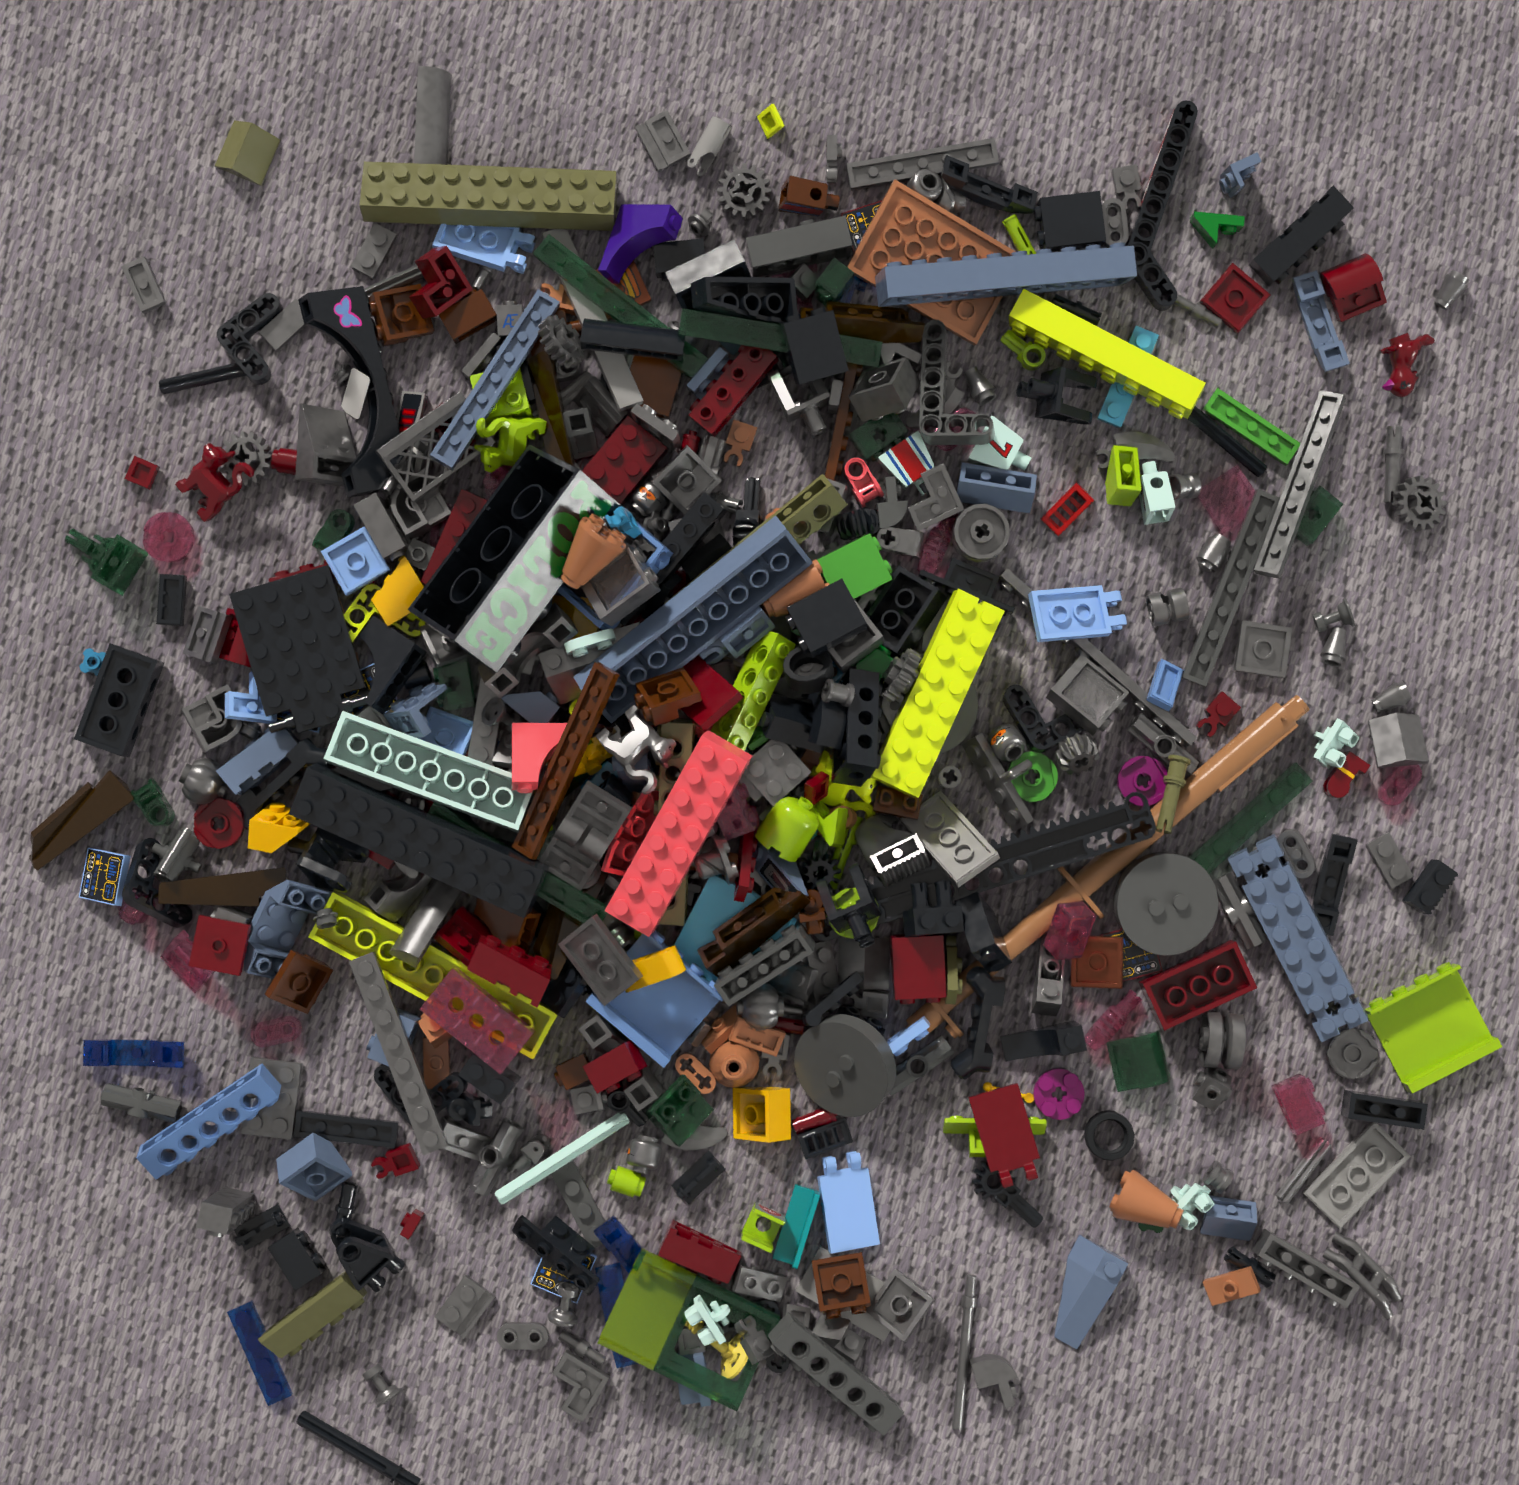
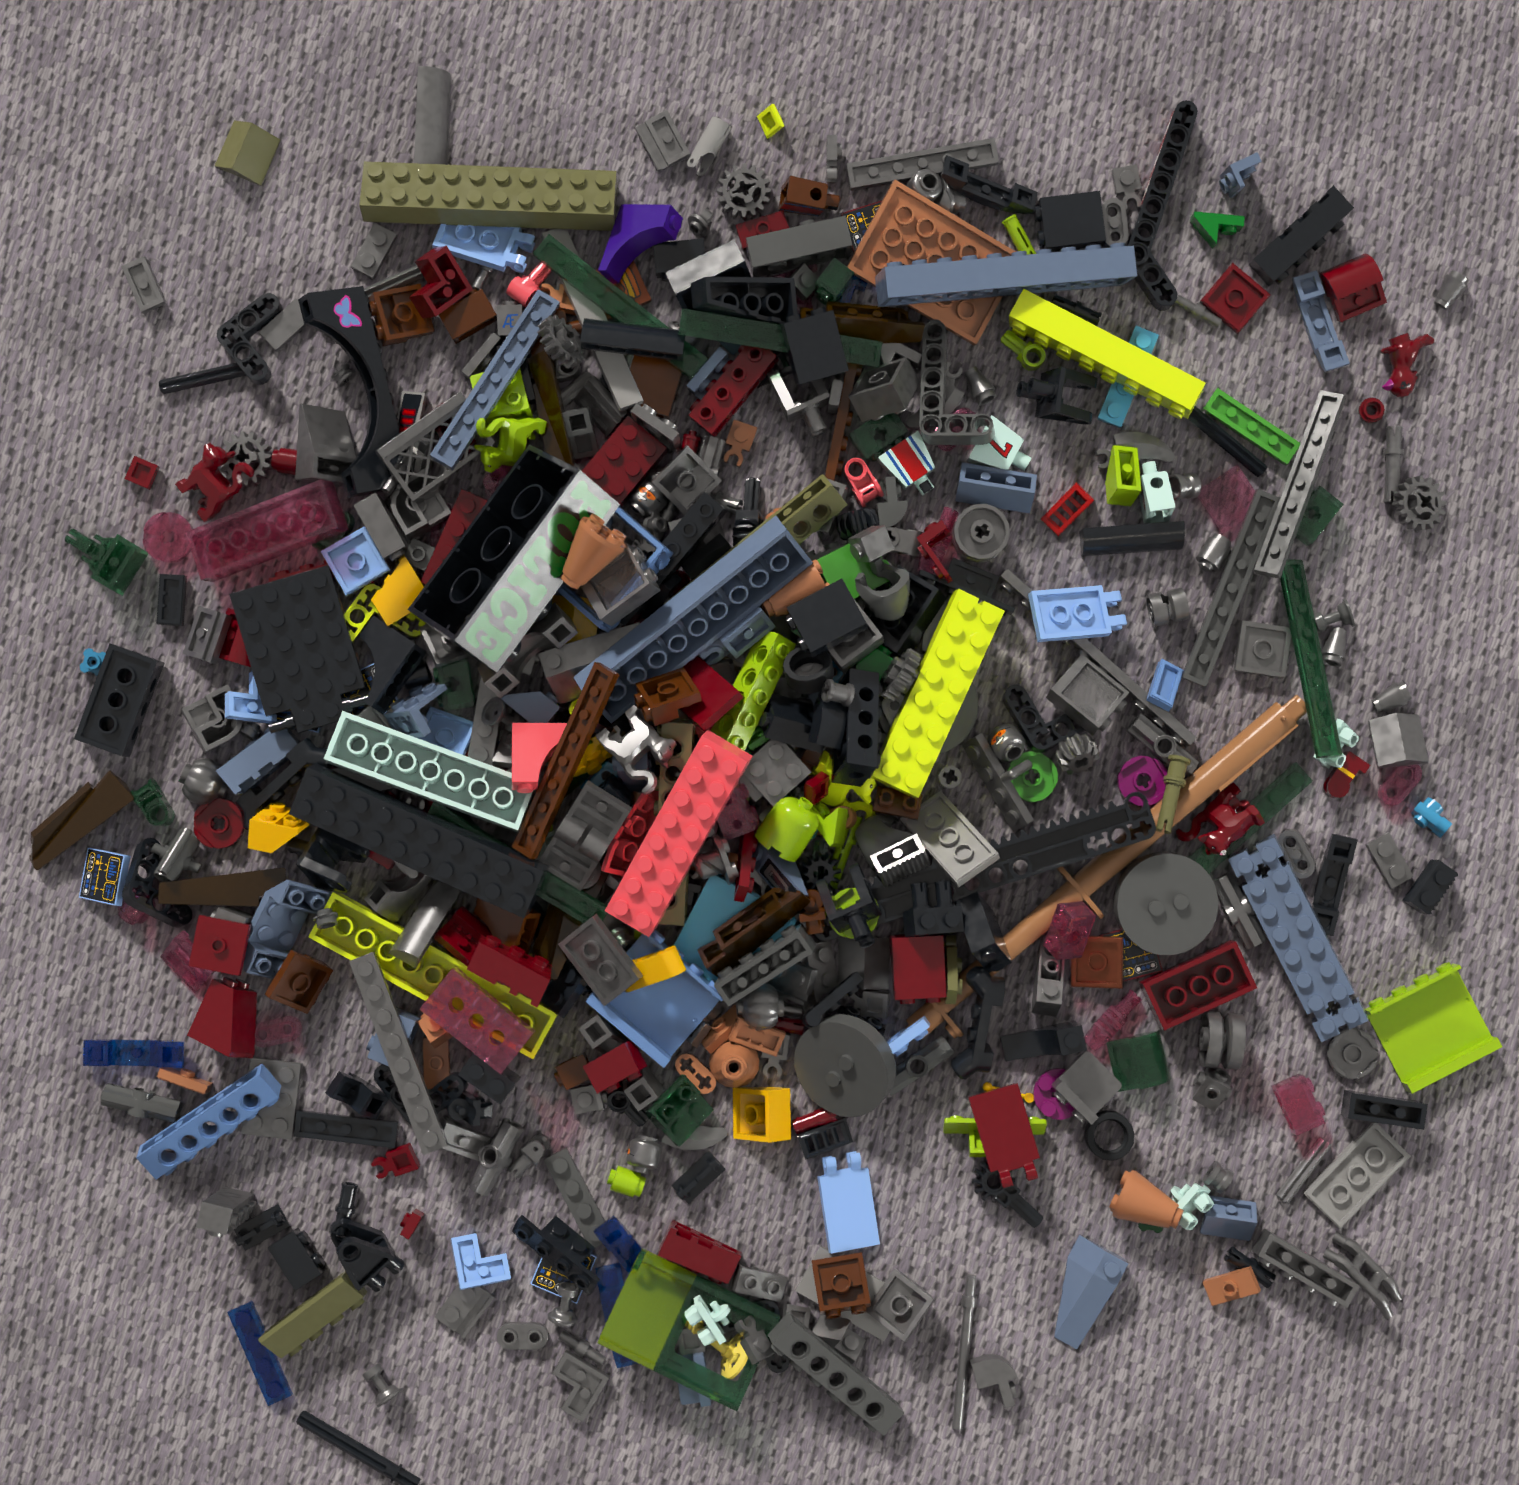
sand blue slope [276,1133,352,1202] -> none
white sticker [341,368,370,419] -> none
light aqua axle [495,1113,630,1205] -> none
light aqua plate [564,629,616,658] -> none
dark azure plate [605,506,642,539] -> none
lime piece [741,1202,786,1253] -> none
teal panel [773,1184,820,1269] -> none
flat silver plate [907,463,964,531] -> none
dark red plate [1196,691,1241,737] -> none
none -> nougat plate [157,1066,213,1095]
none -> clear pink brick [185,479,349,582]
none -> dark red slope [187,977,257,1058]
none -> black brick [325,1071,389,1120]
none -> light blue plate [450,1233,511,1290]
none -> coral axle [506,262,552,308]
none -> dark red plate [735,210,789,250]
none -> flat silver brick [848,525,894,562]
none -> dark grey piece [855,557,910,621]
none -> dark red bracket [917,520,952,583]
none -> flat silver bracket [1051,1051,1122,1125]
none -> black brick [1079,521,1185,557]
none -> dark red animal [1176,782,1265,856]
none -> clear green plate [1280,560,1342,758]
none -> dark red plate [1359,398,1385,423]
none -> dark azure plate [1411,797,1452,838]

